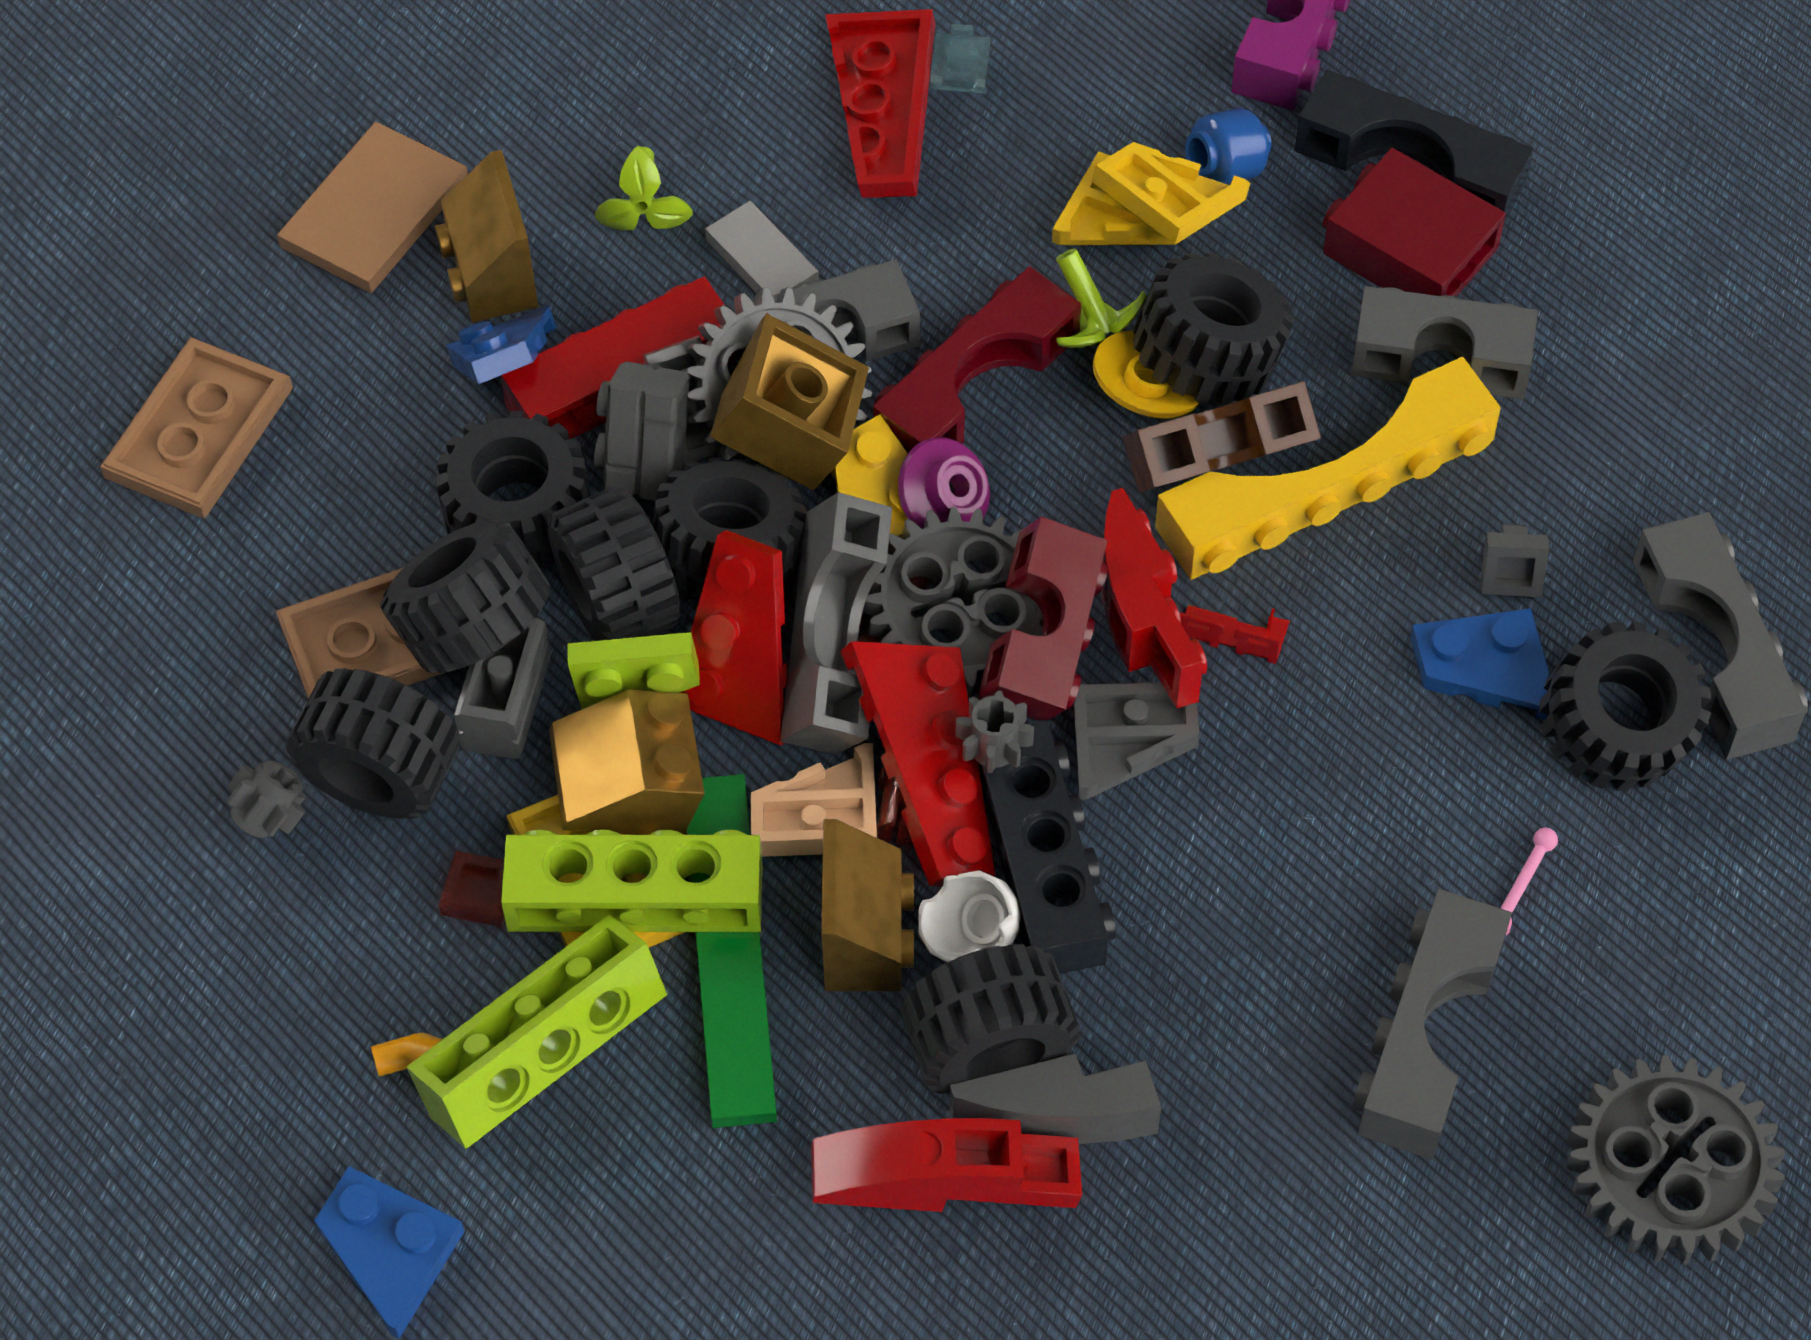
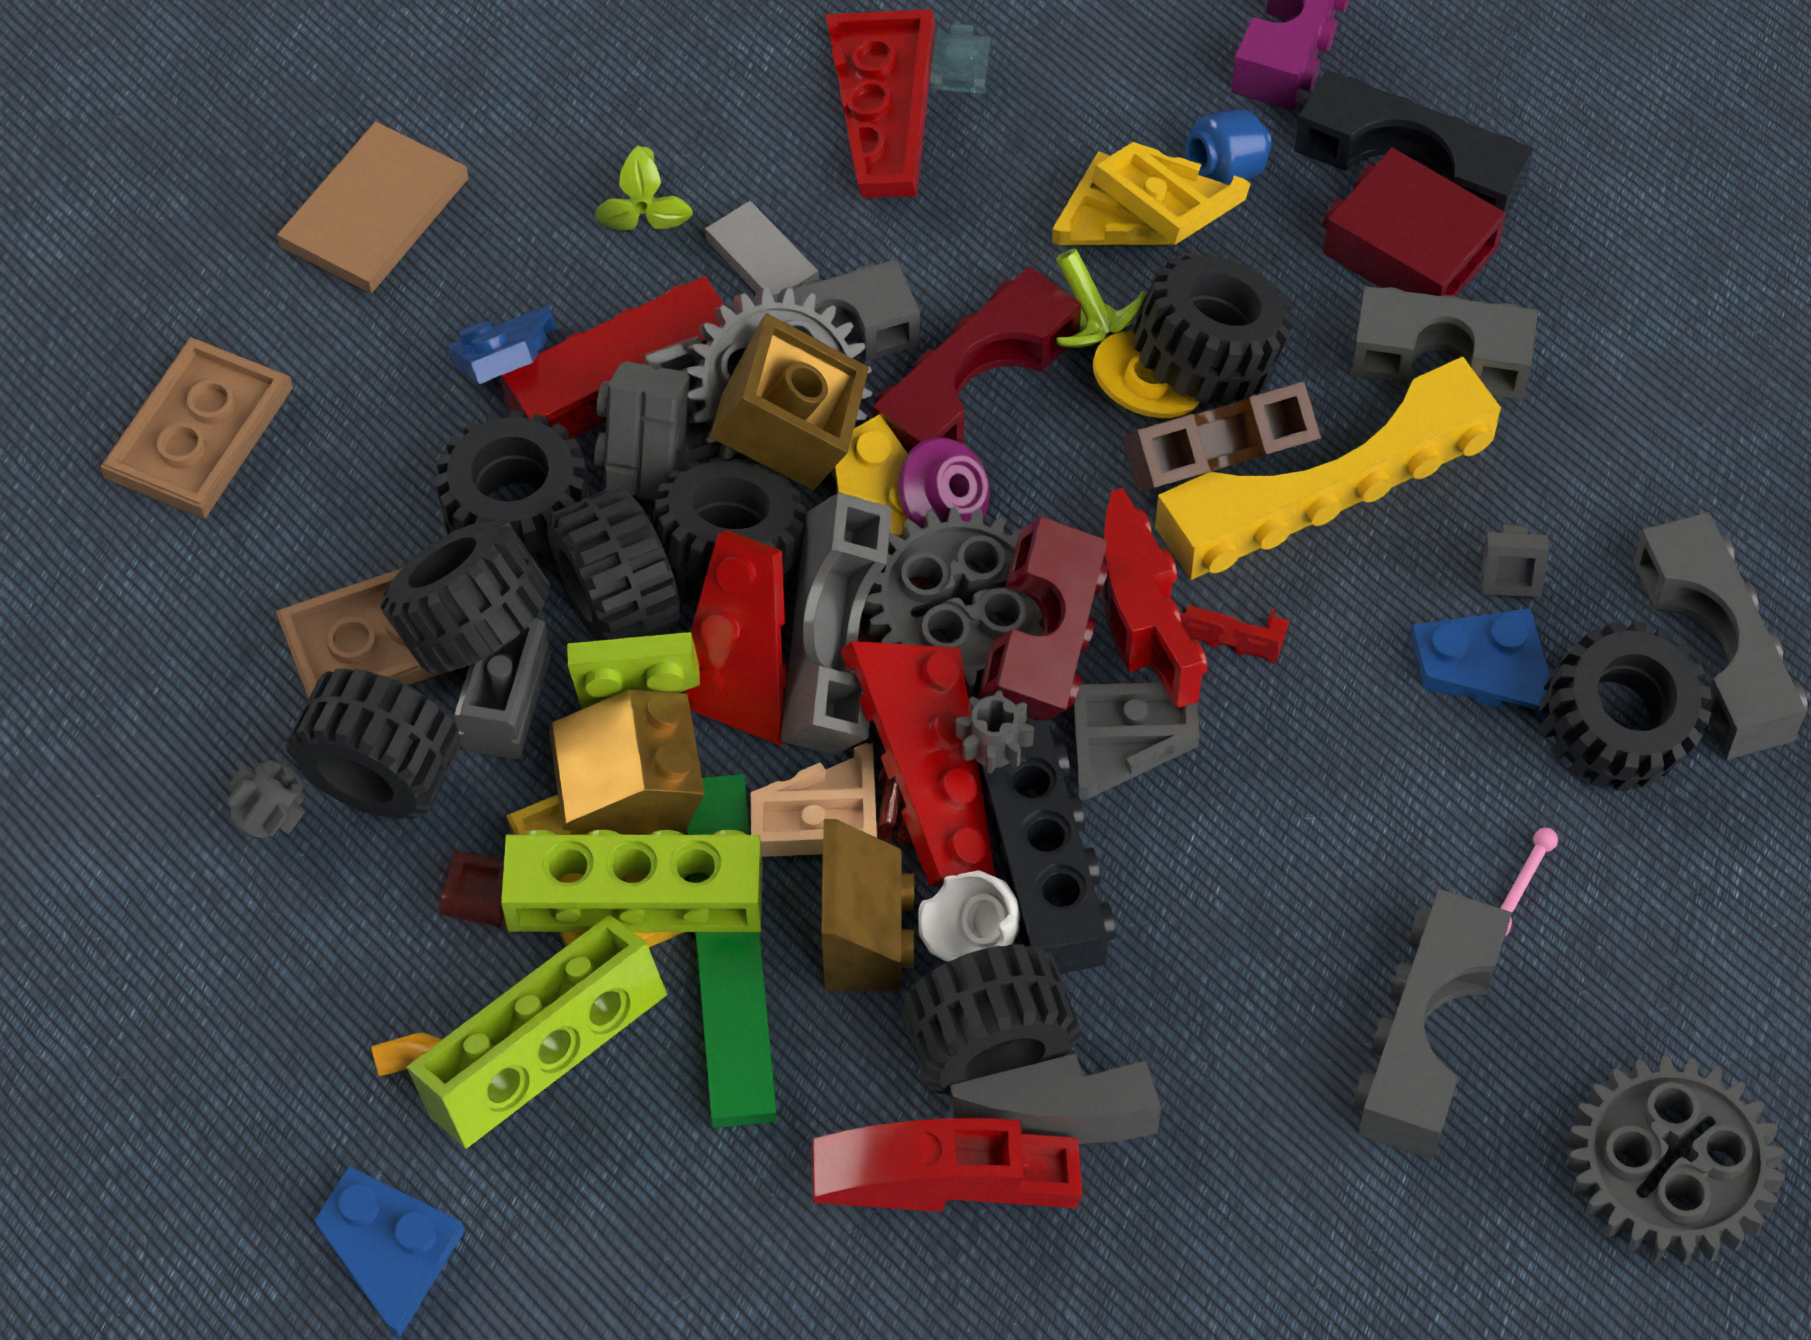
pearl gold slope [435,150,538,323] -> none

